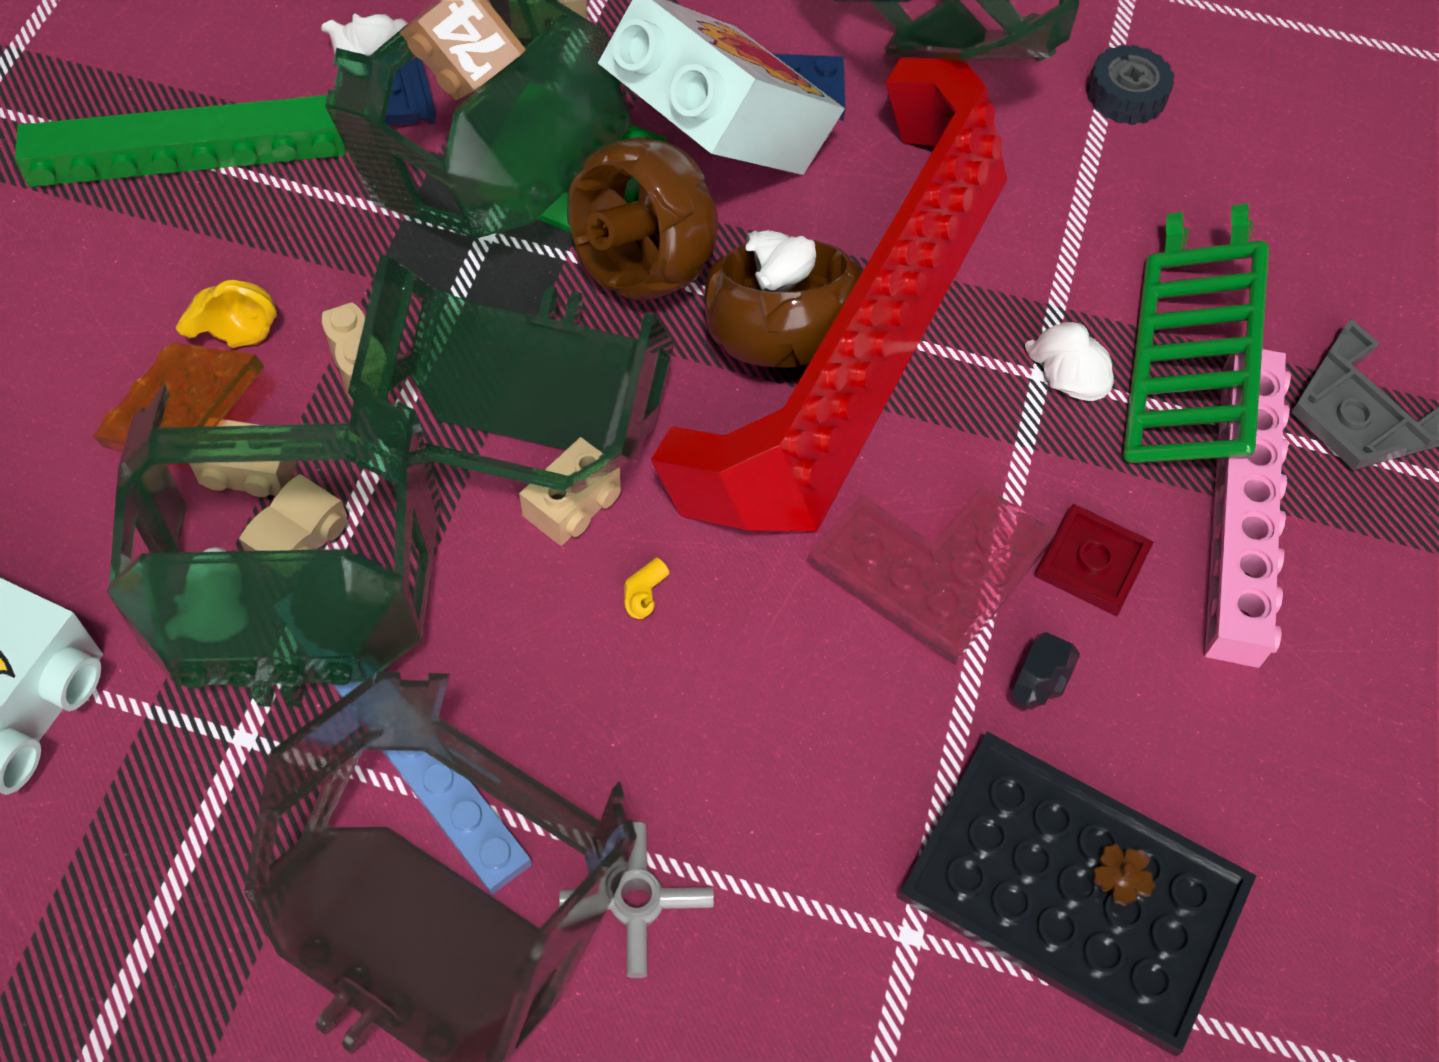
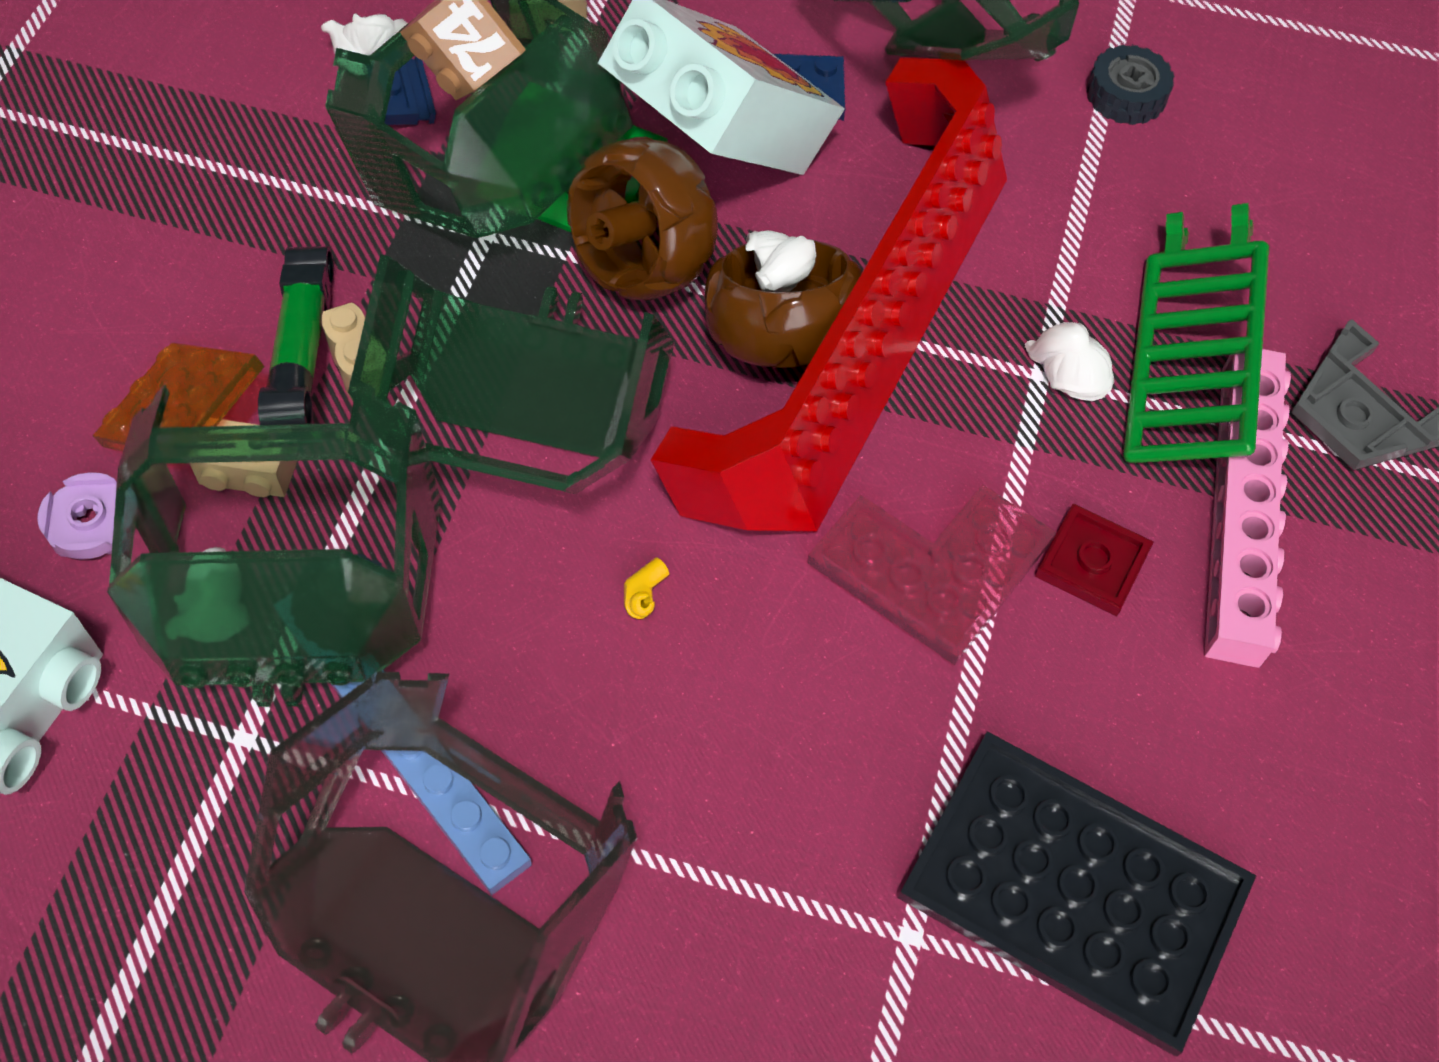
green brick [15,94,346,187] -> none
yellow hair [176,280,277,348] -> none
tan brick [239,474,347,581] -> none
tan brick [519,437,621,546] -> none
light grey bar [560,822,713,978] -> none
black rock [1009,632,1080,710] -> none
reddish brown plant [1093,844,1156,906] -> none
none -> lavender plate [38,473,136,559]
none -> piece [258,246,334,439]

